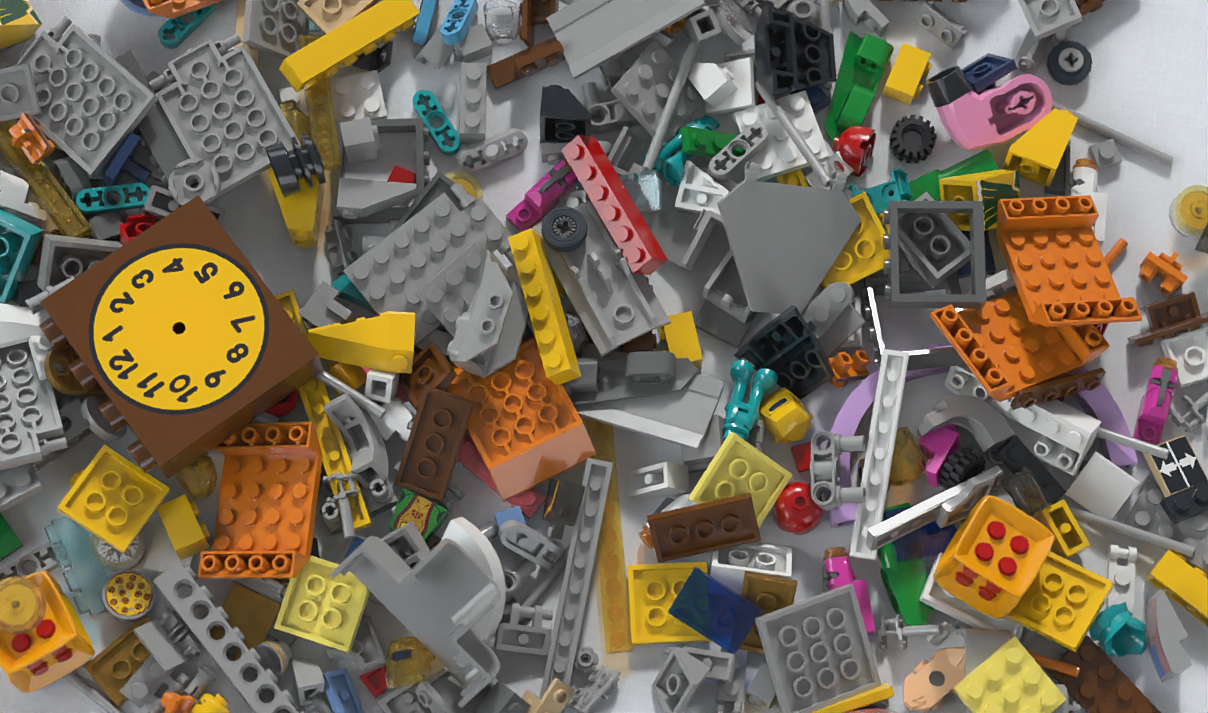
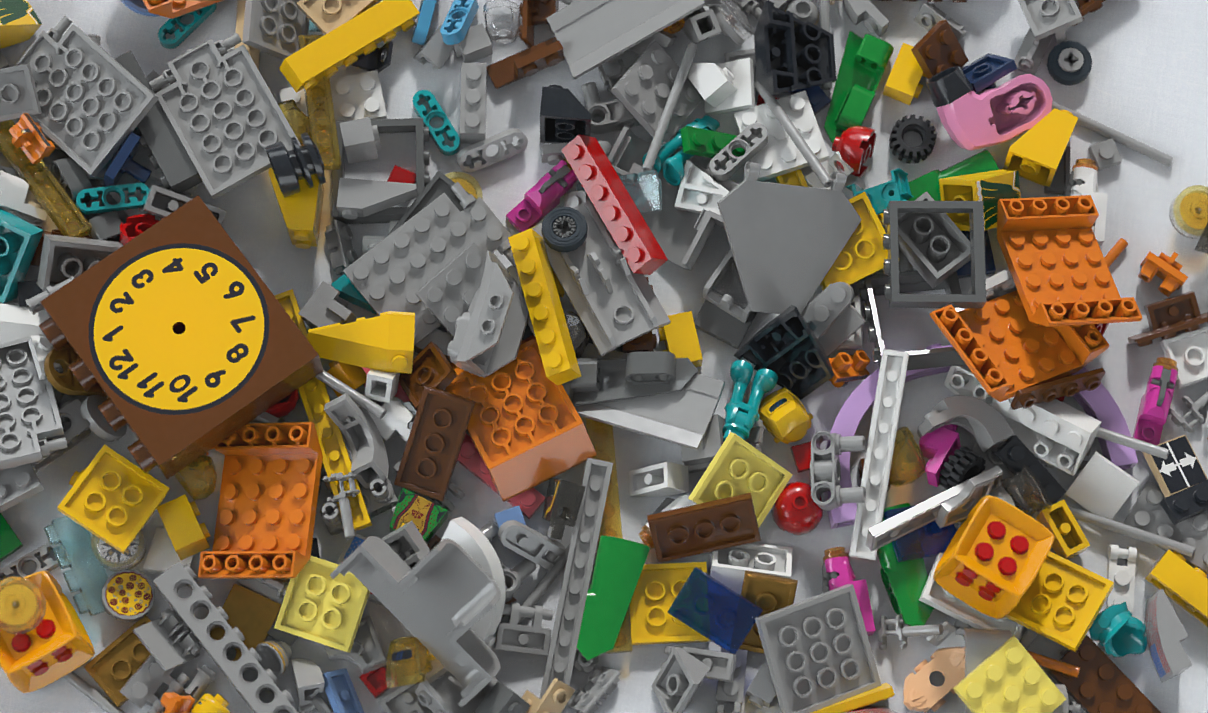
light grey plate [168,158,221,206] -> none
none -> green panel [577,536,650,661]
none -> reddish brown plate [911,20,969,80]

